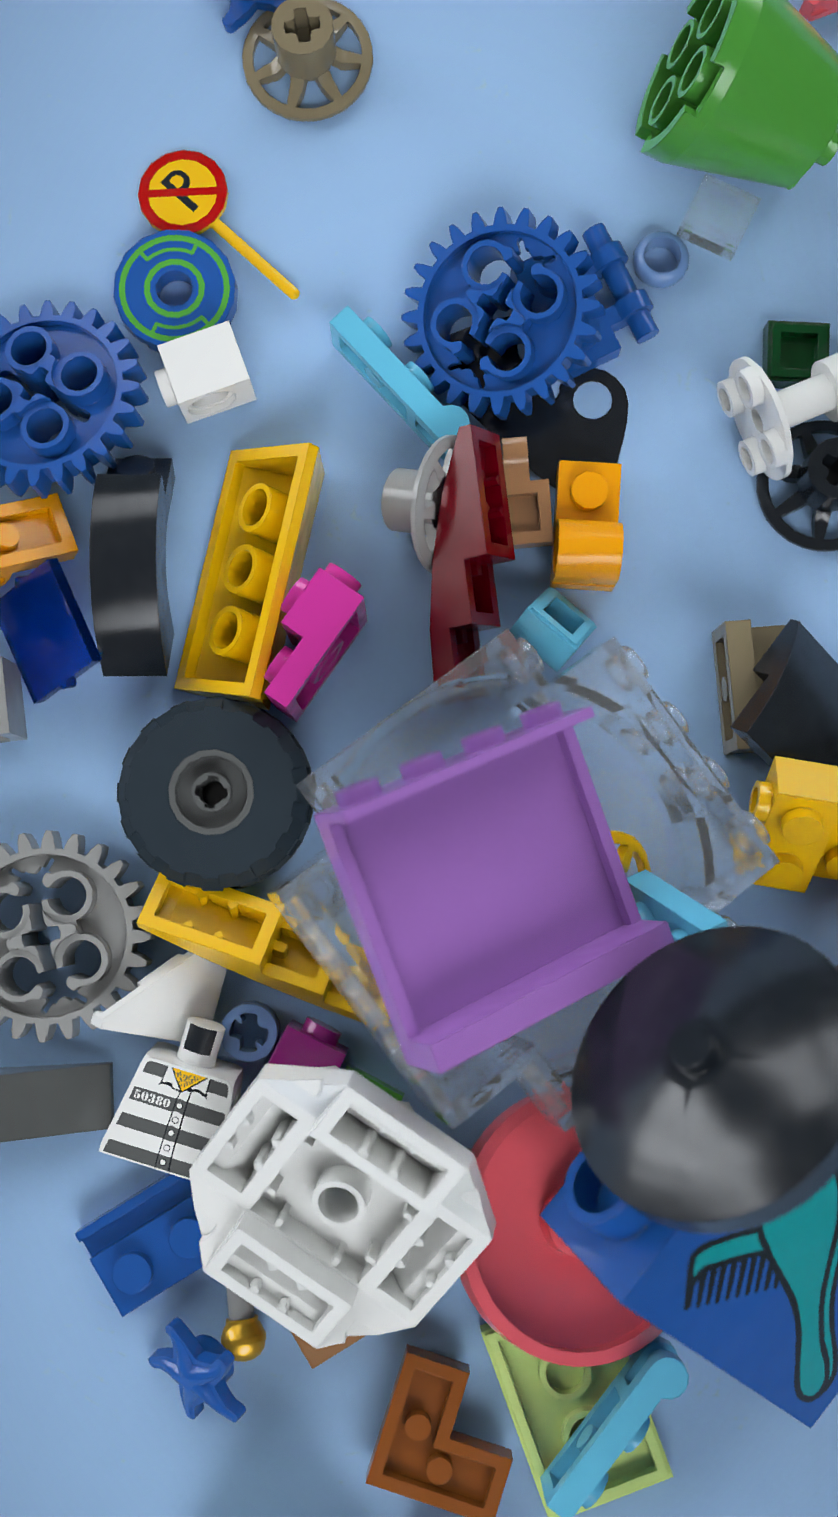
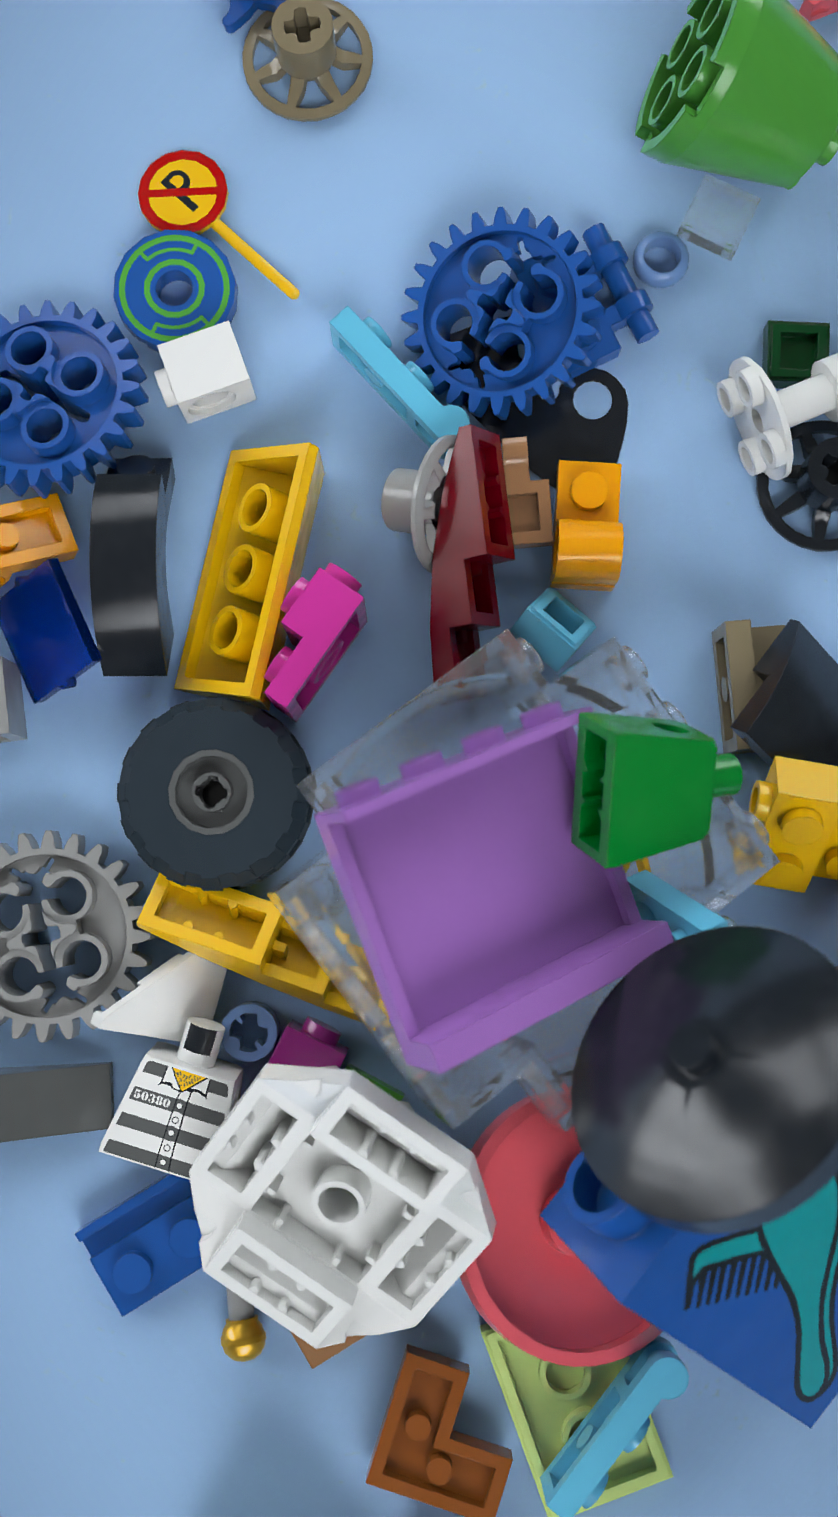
blue animal [148,1317,246,1422] -> none
none -> green torso [571,712,743,869]

